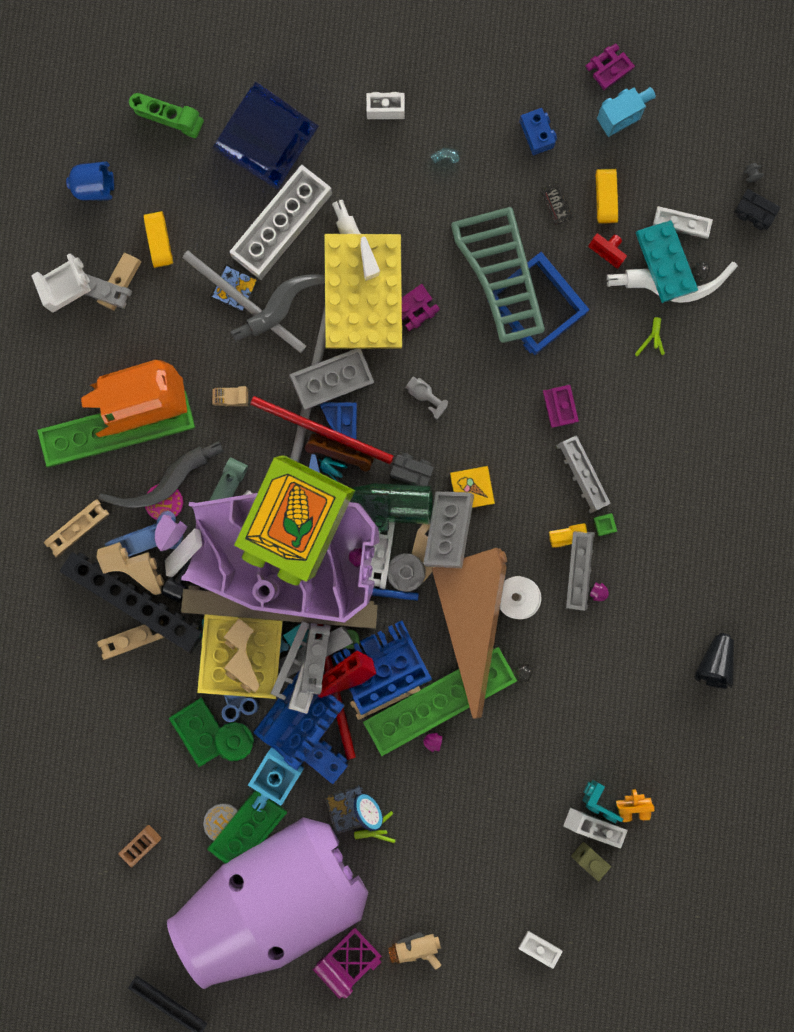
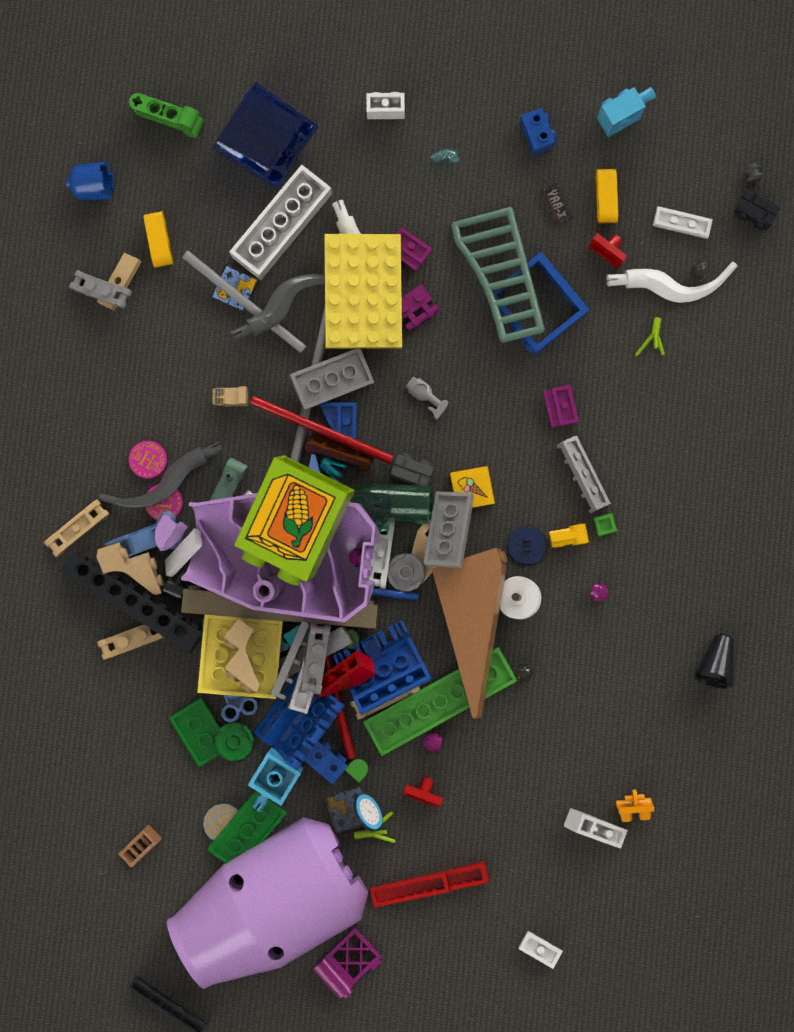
white panel [31,254,91,313] -> none
bright green plate [37,391,195,467] -> none
orange piece [81,360,187,437] -> none
white slope [360,236,380,281] -> none
tan piece [388,932,441,970] -> none
light grey hinge [566,531,595,611] -> none
olive torso [571,841,612,882] -> none
teal bracket [582,780,623,823] -> none
magenta plate [585,43,635,91] -> none
teal plate [635,220,698,303] -> none
none -> dark pink tile [129,441,168,479]
none -> bright green tile [345,759,368,782]
none -> red slope [370,861,490,908]
none -> magenta plate [397,227,432,272]
none -> red tile [402,777,443,808]
none -> dark blue piece [508,526,546,565]

